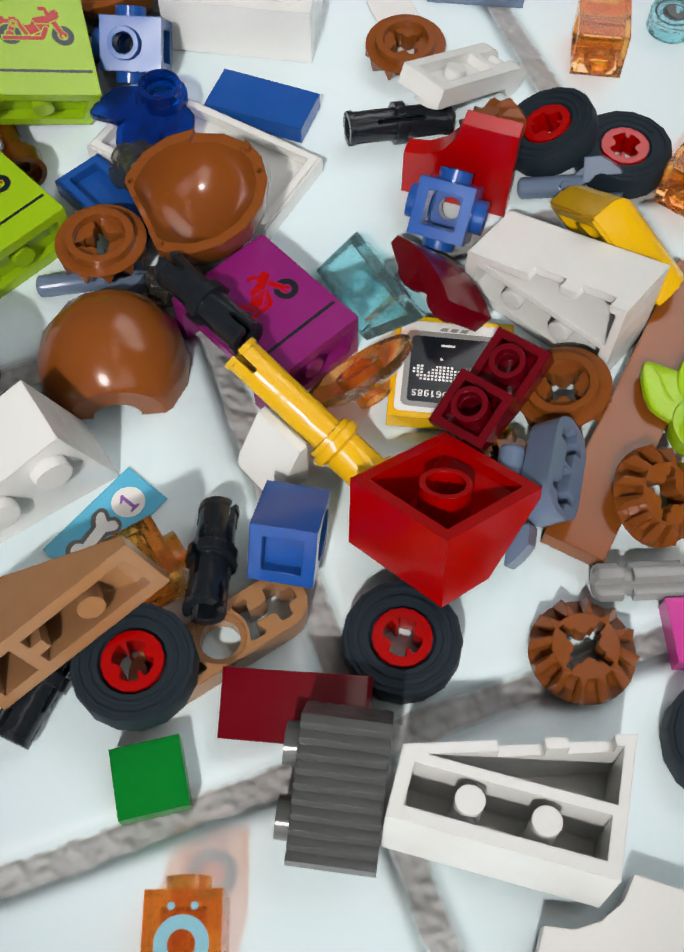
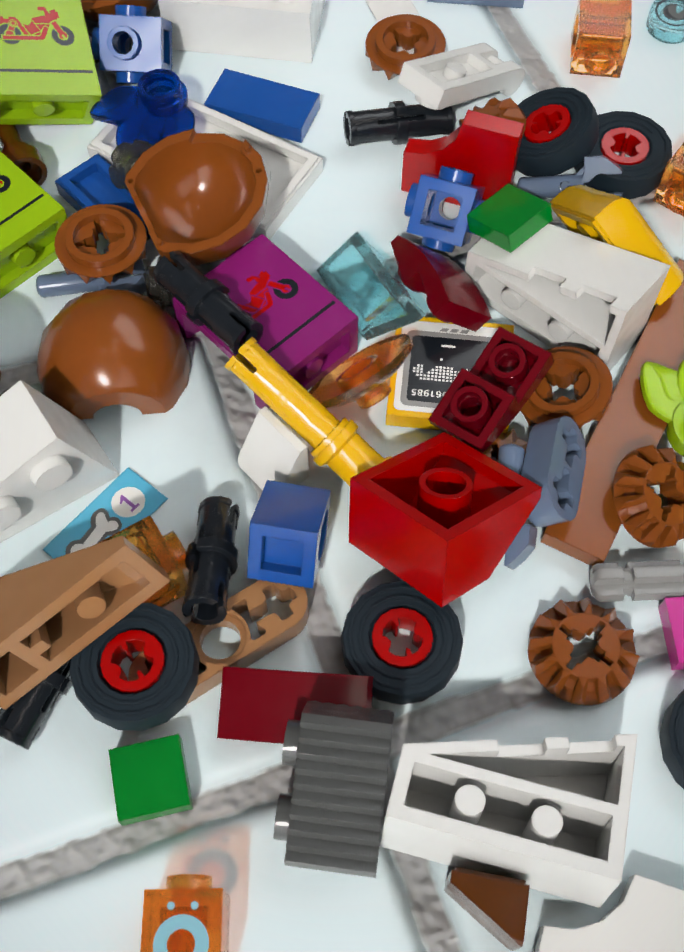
none -> reddish brown slope [444,867,530,951]
none -> green tile [467,183,553,253]

